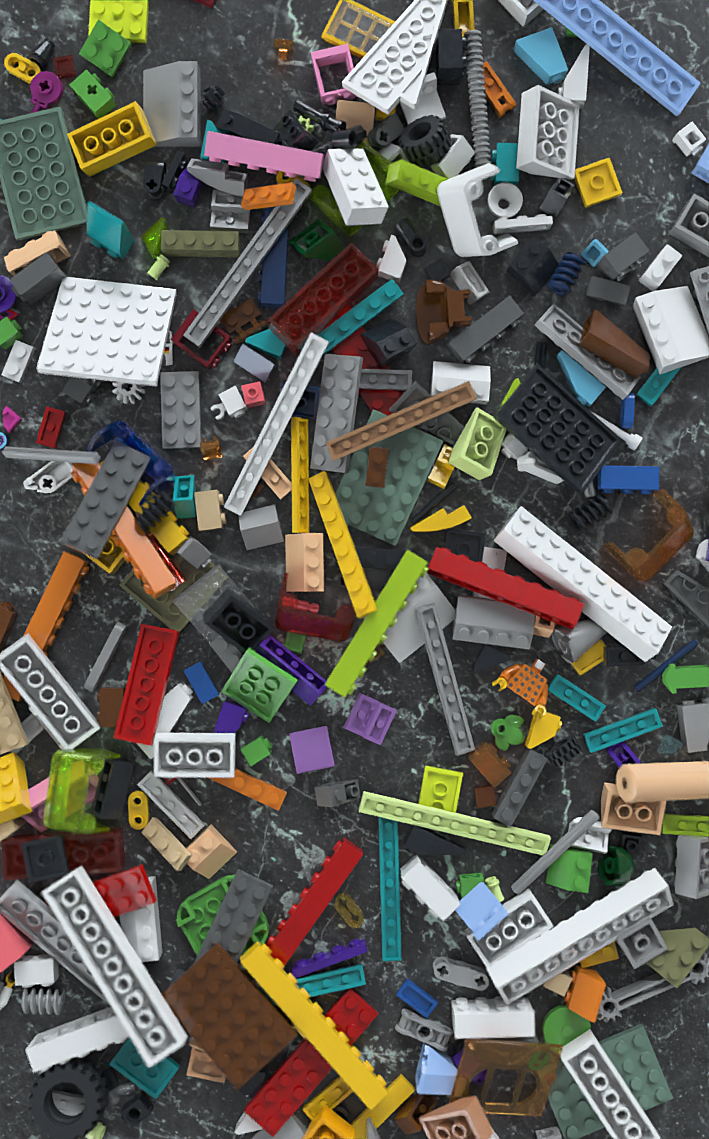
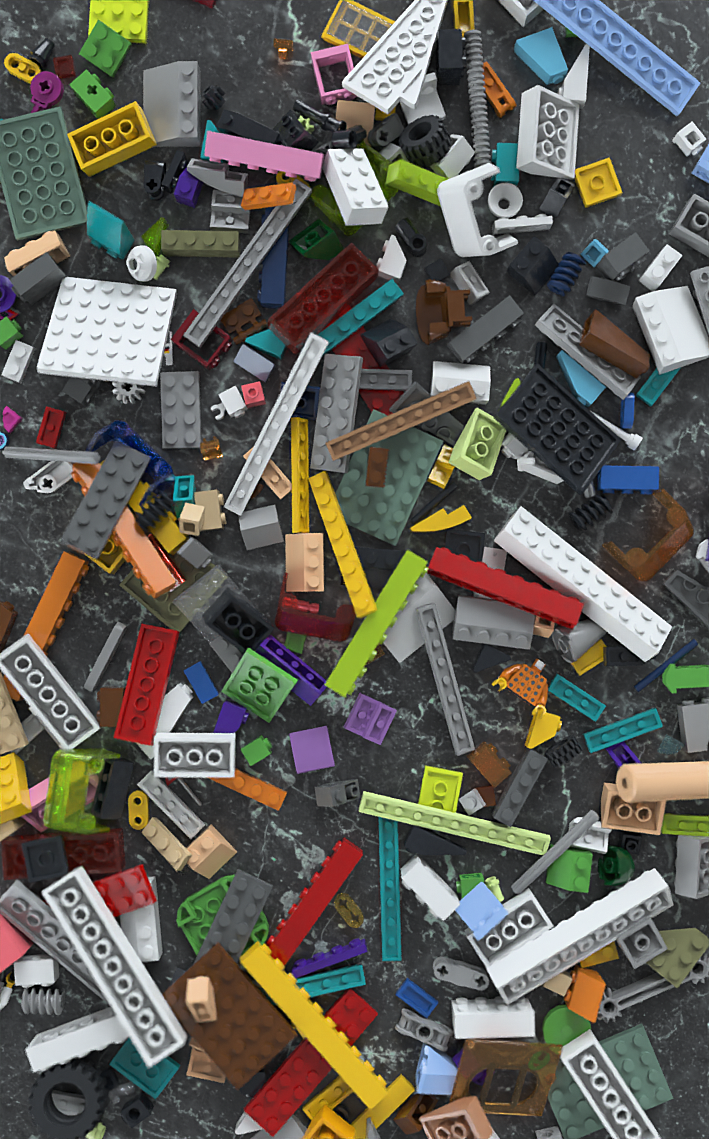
bright green plate [491,715,524,751] -> none
none -> white piece [126,245,157,282]
none -> tan brick [180,503,205,536]
none -> light nougat slope [187,977,217,1022]
none -> light grey plate [458,788,486,816]

